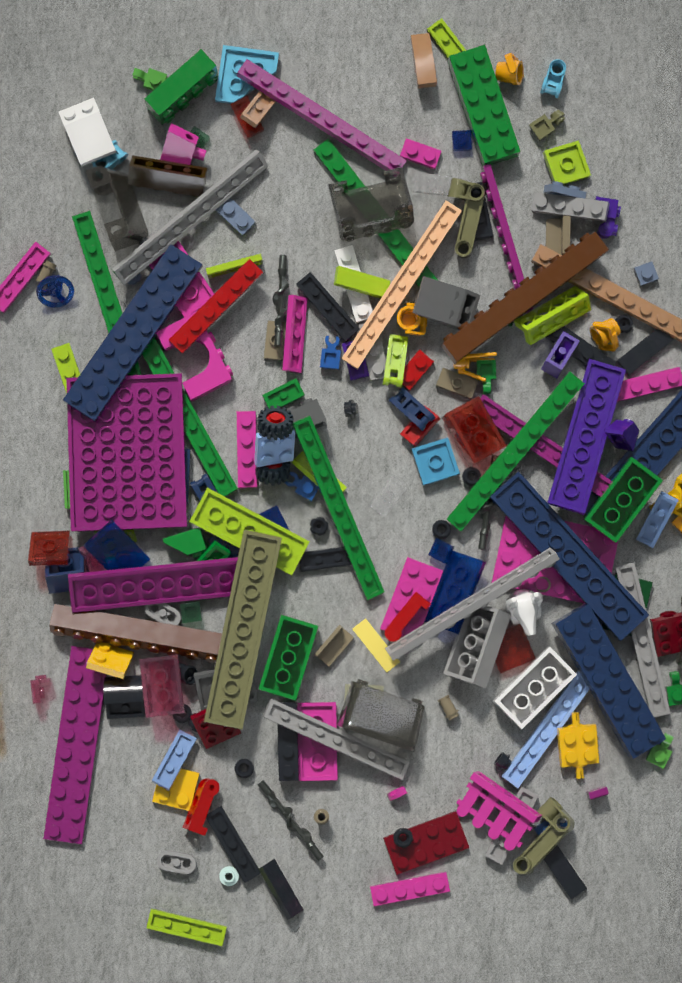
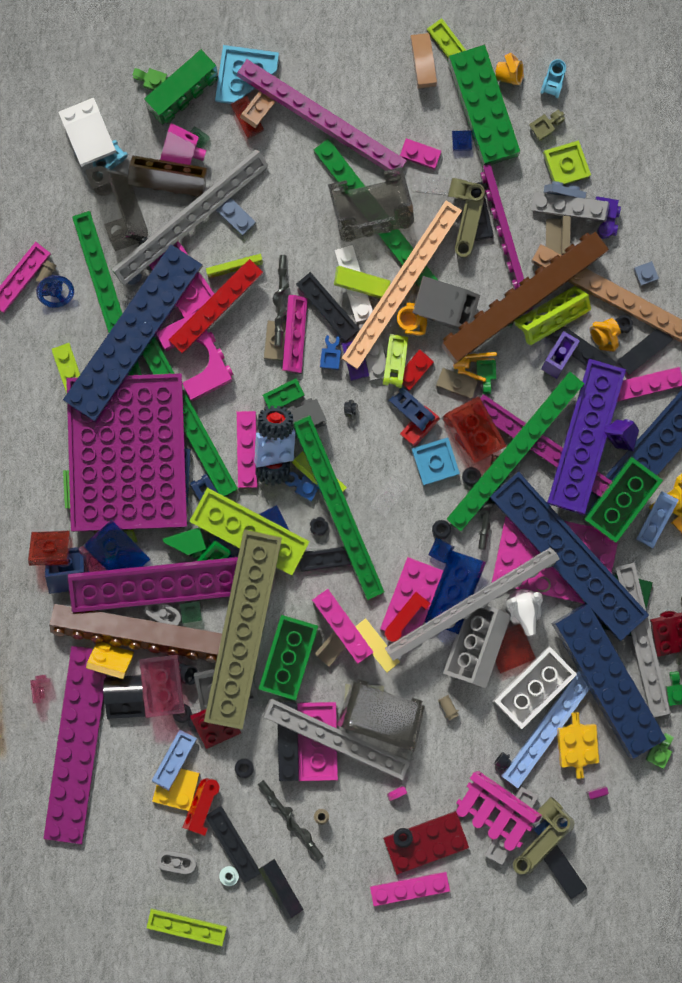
none -> dark pink arch [312,589,373,664]

